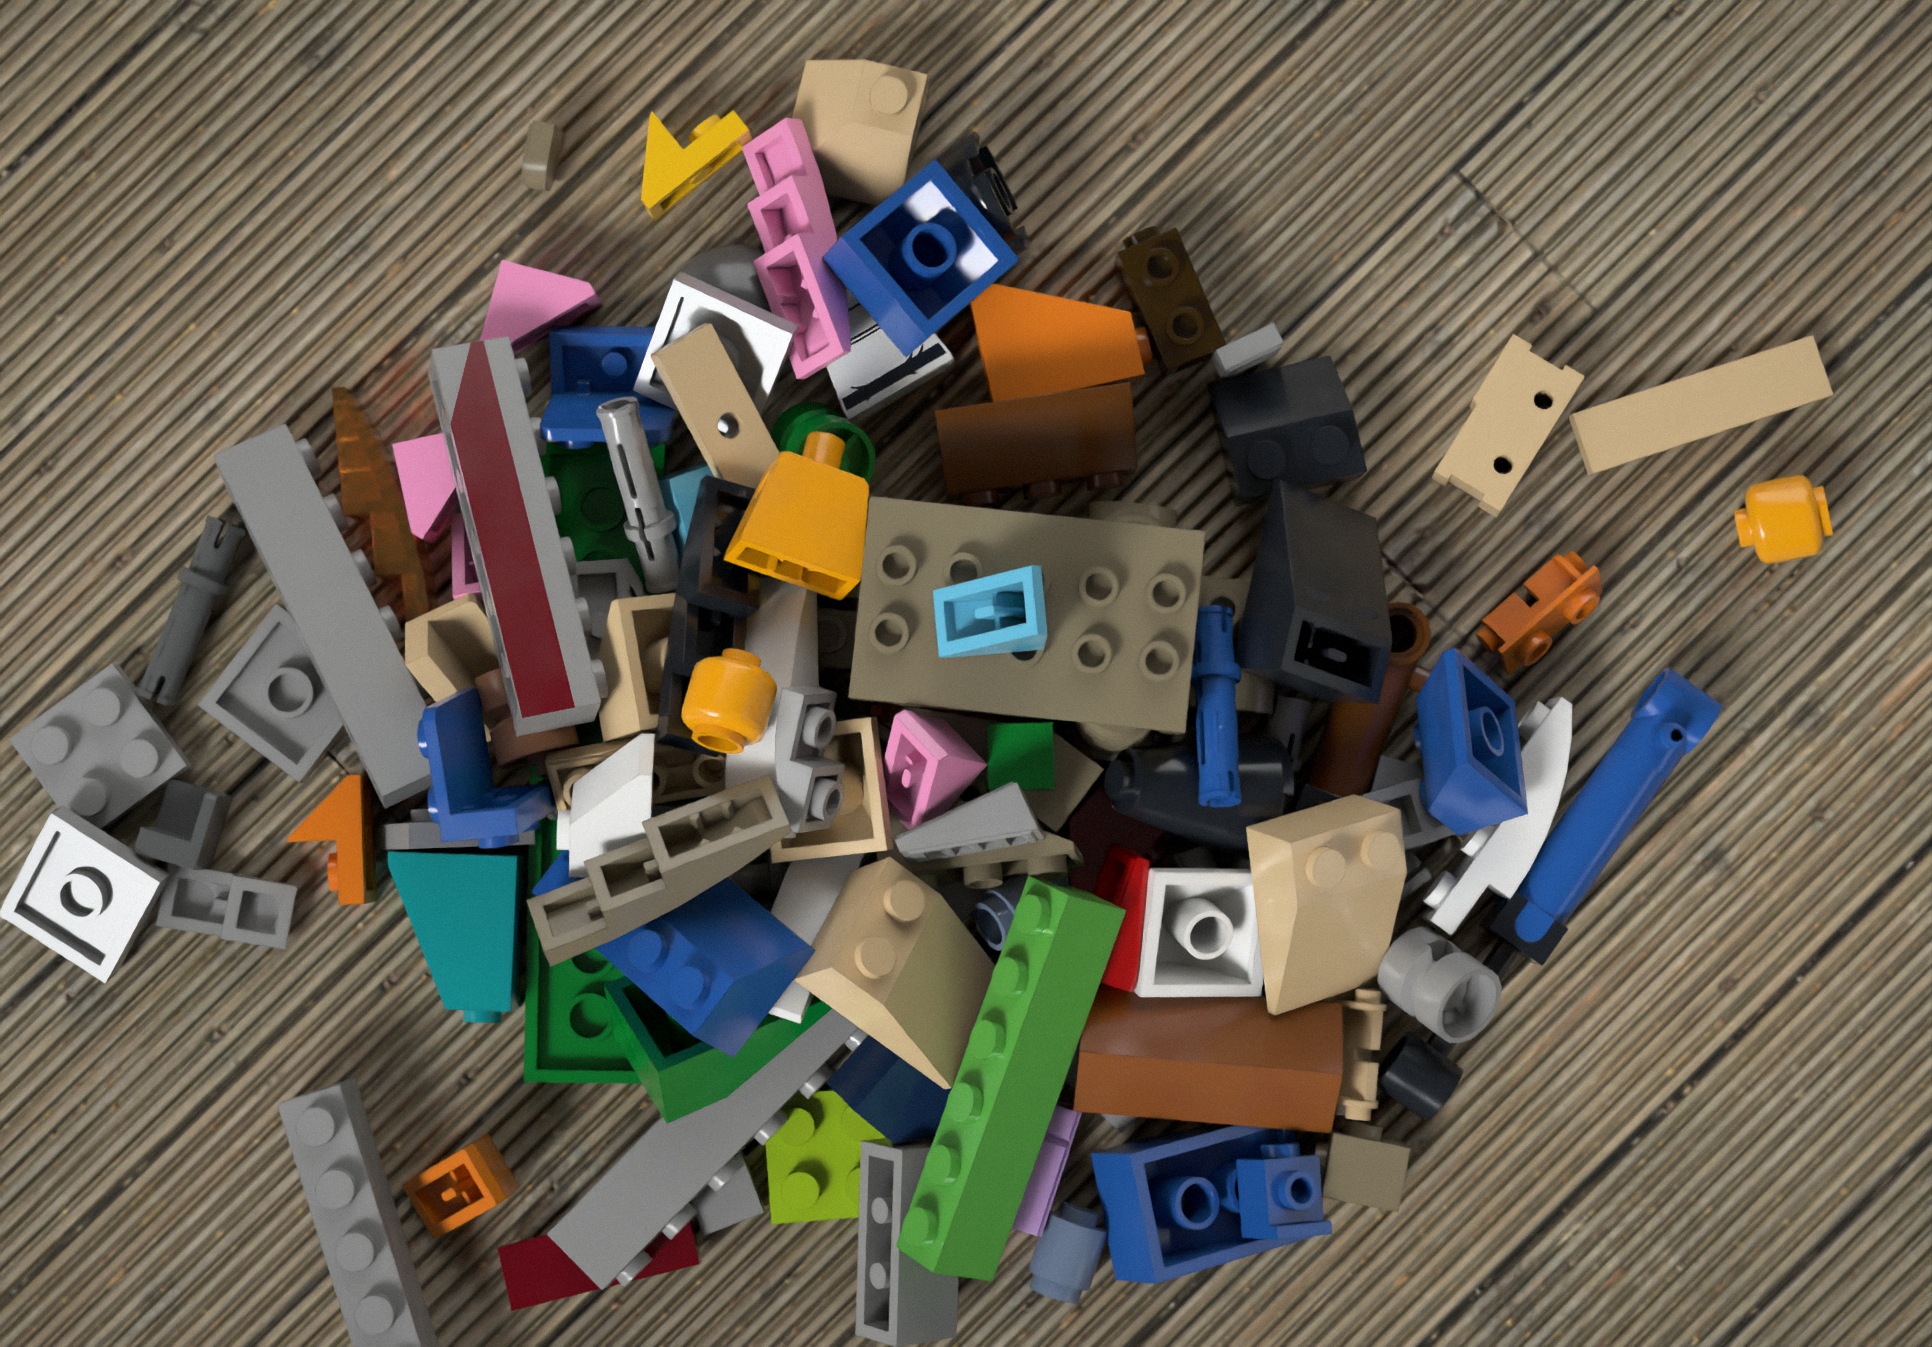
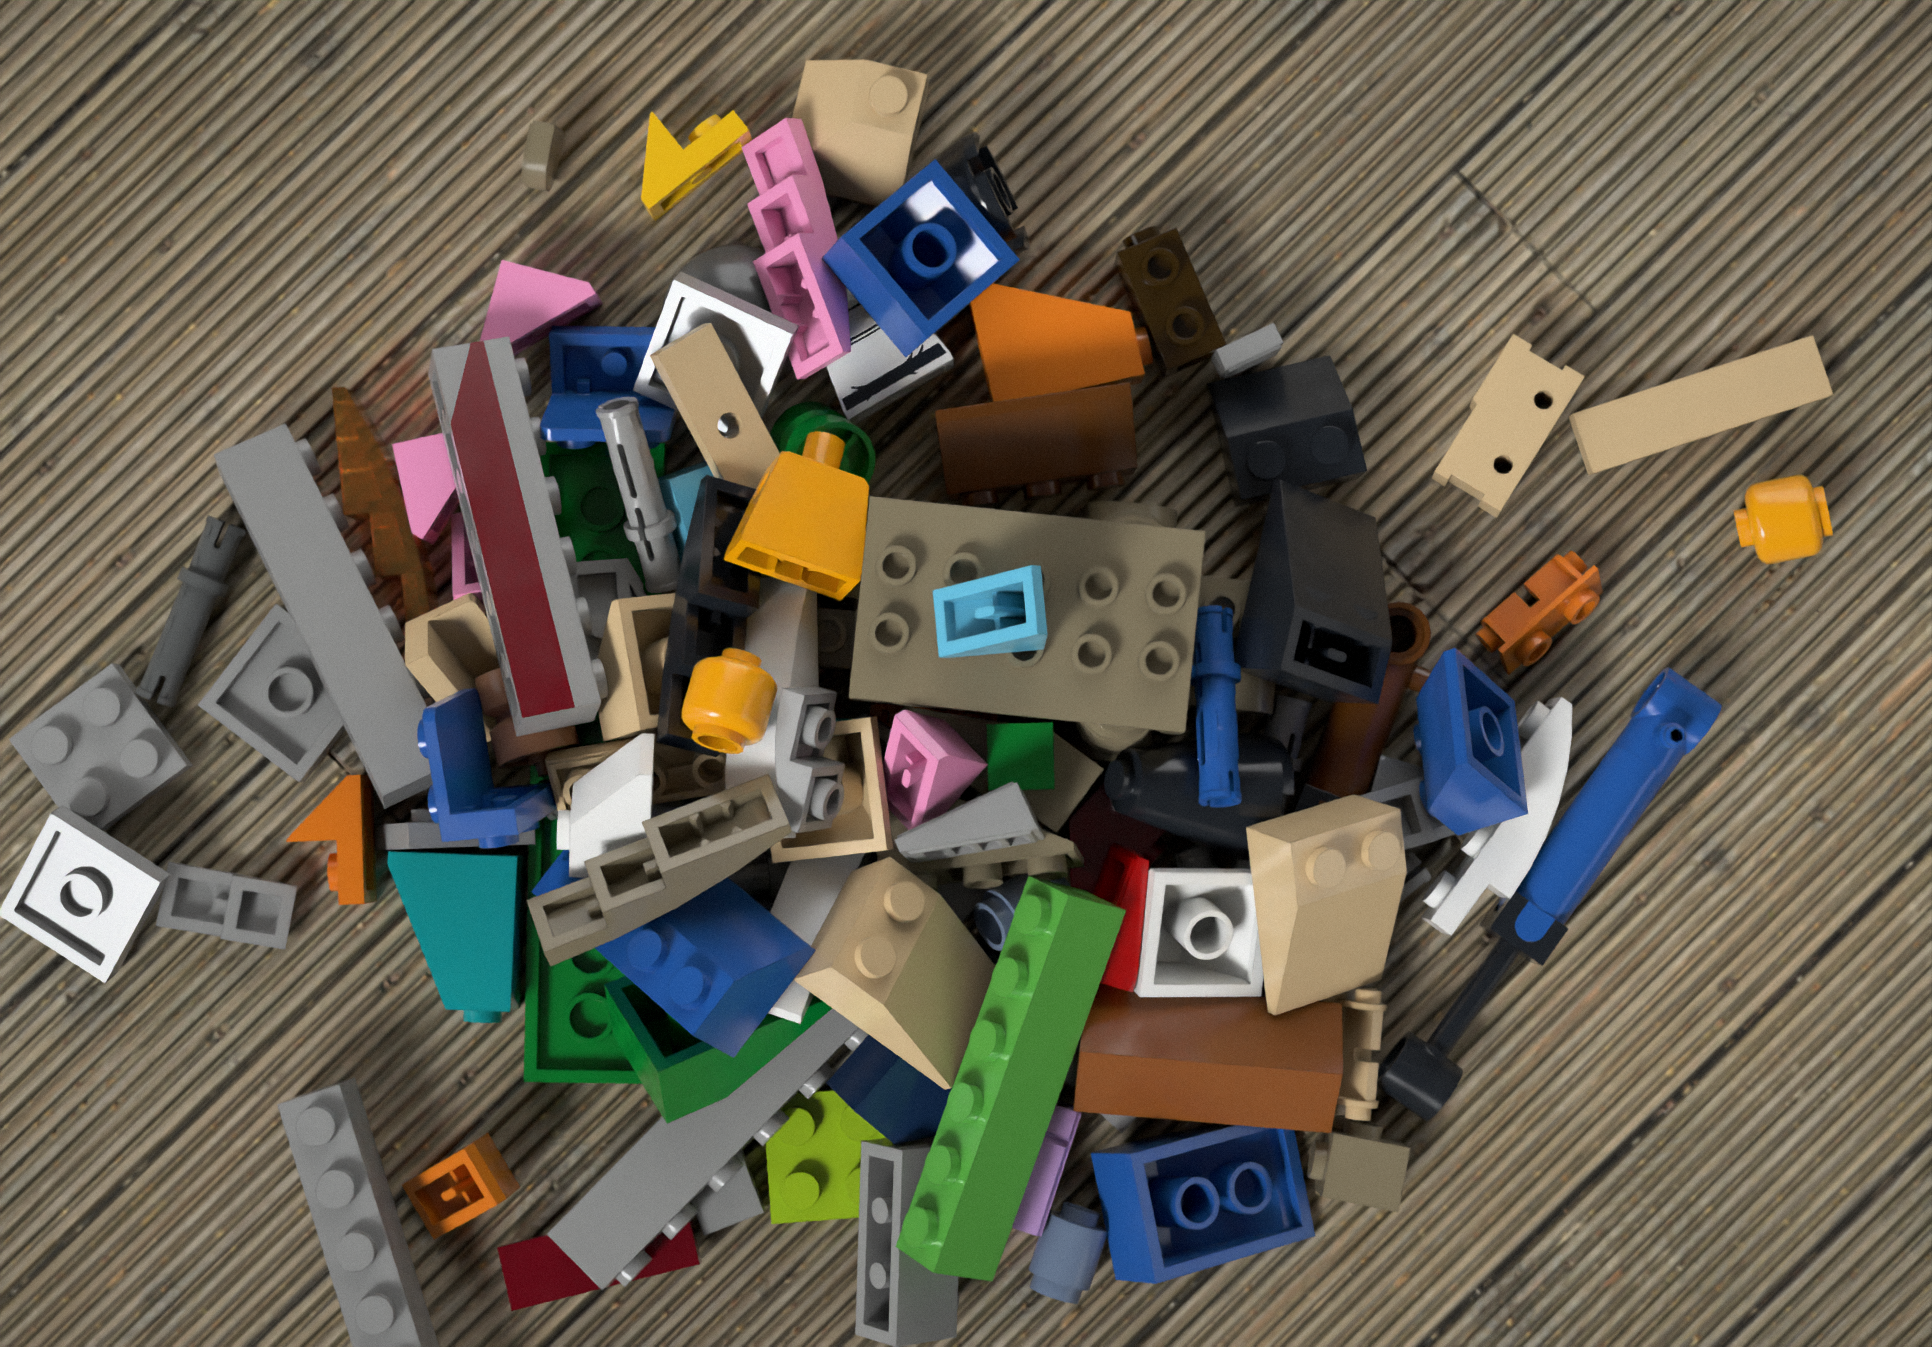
dark grey panel [133,779,233,870] -> none
blue brick [1236,1142,1332,1240] -> none
light grey wheel [1377,927,1502,1044] -> none

